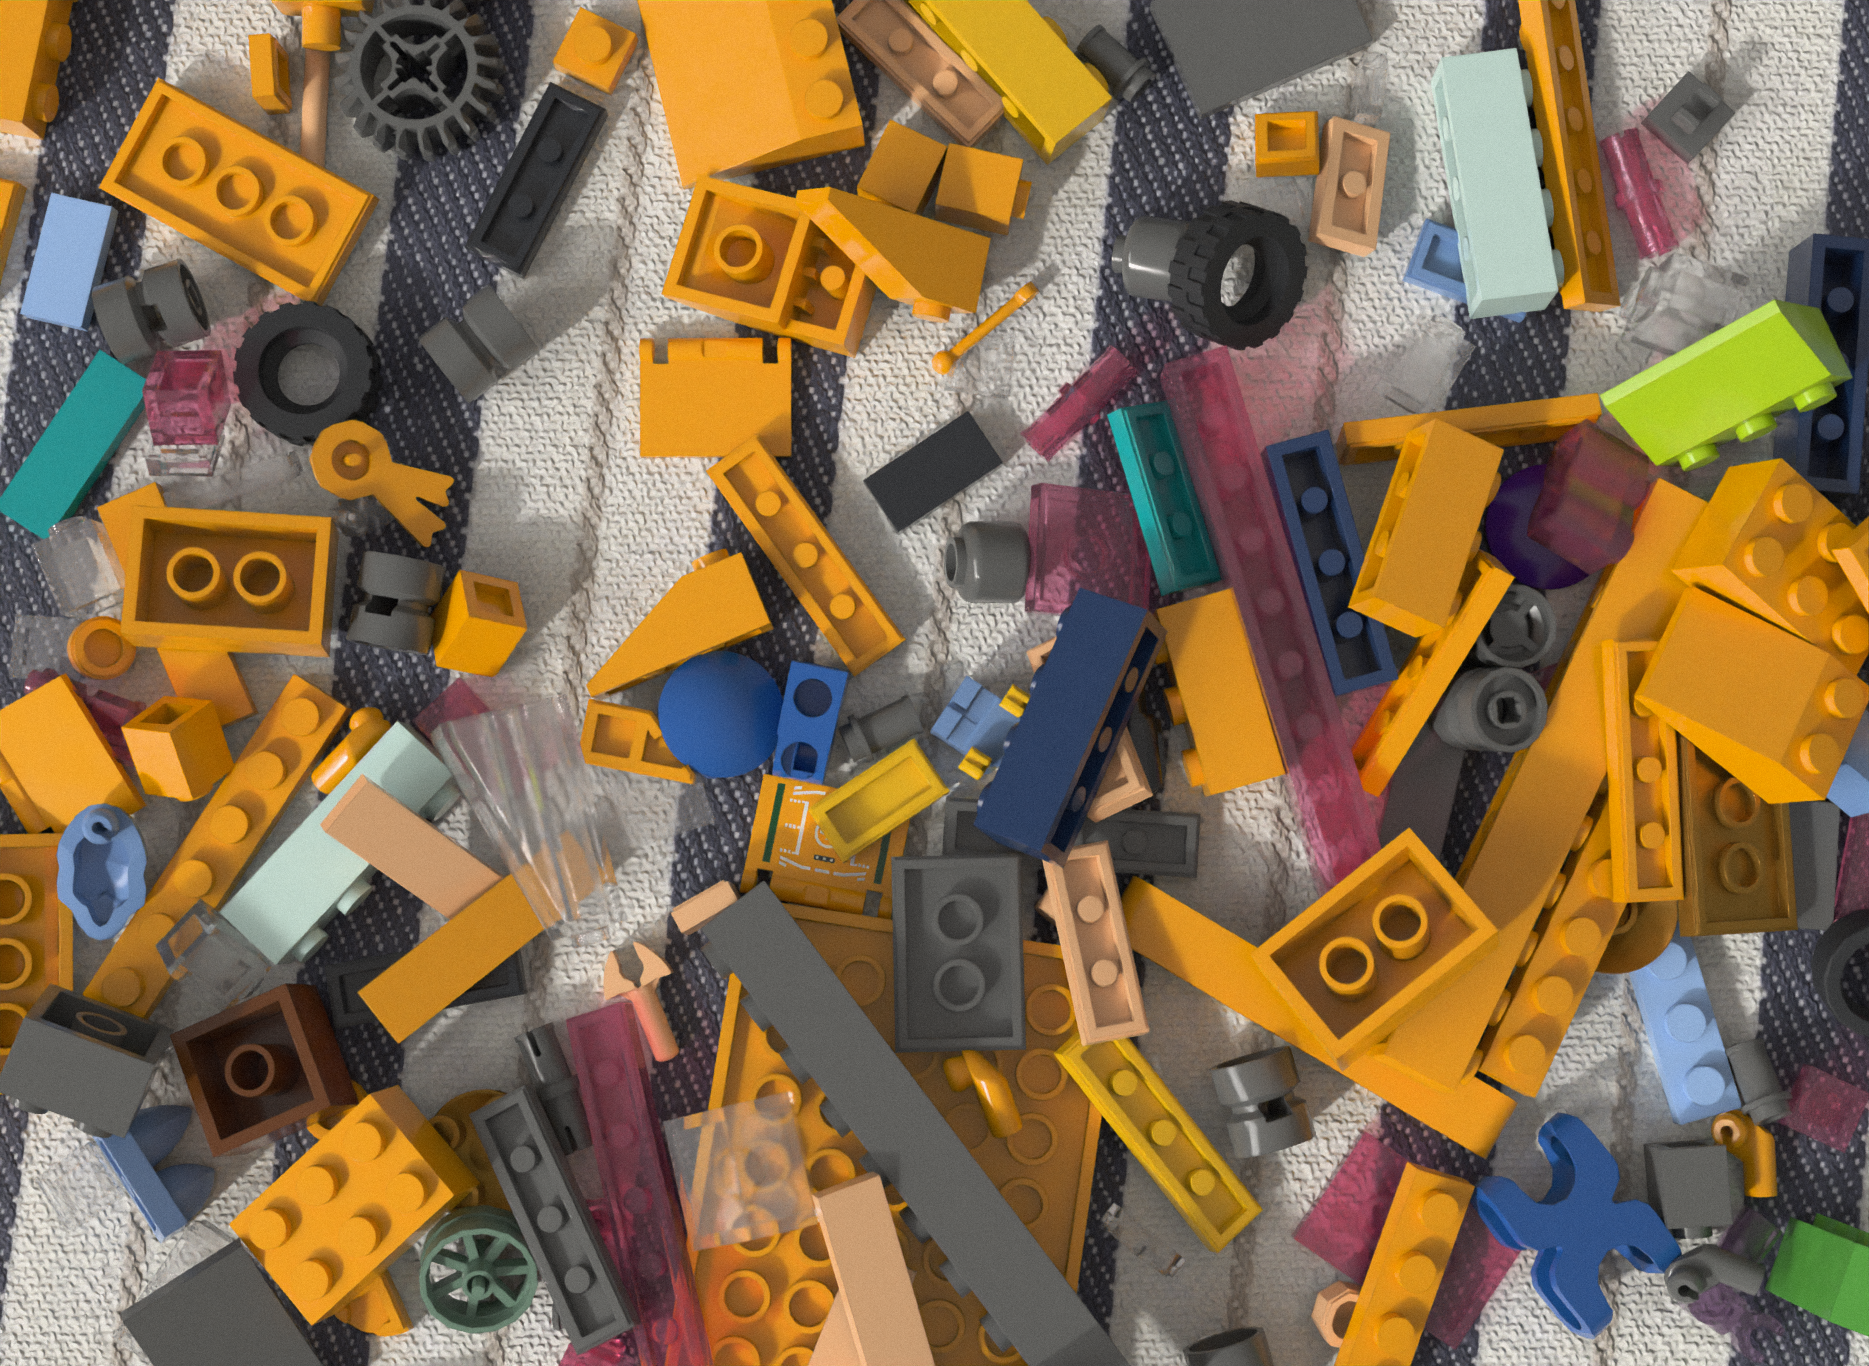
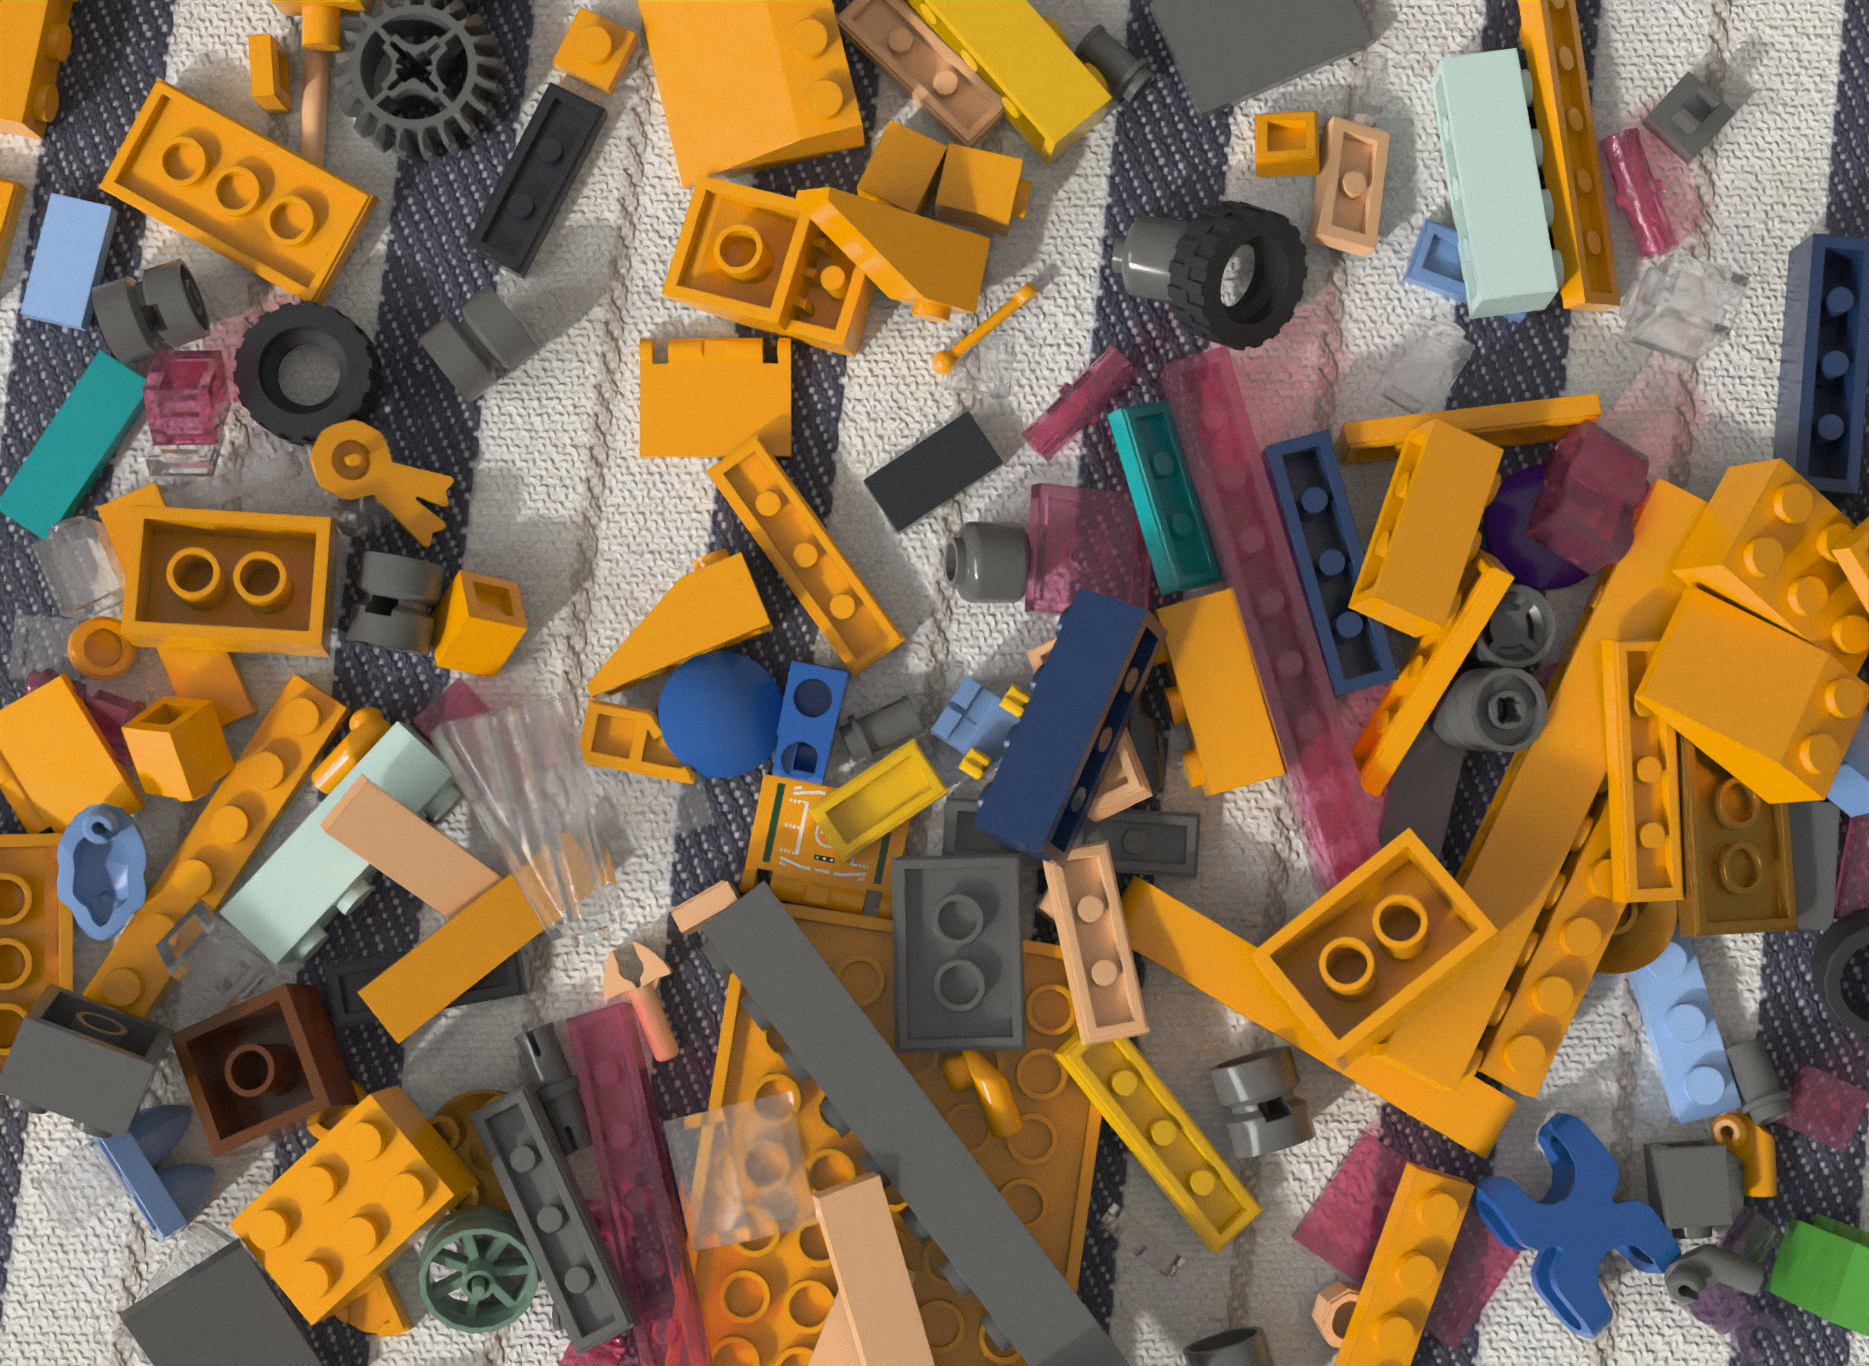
lime slope [1600,299,1853,472] -> none

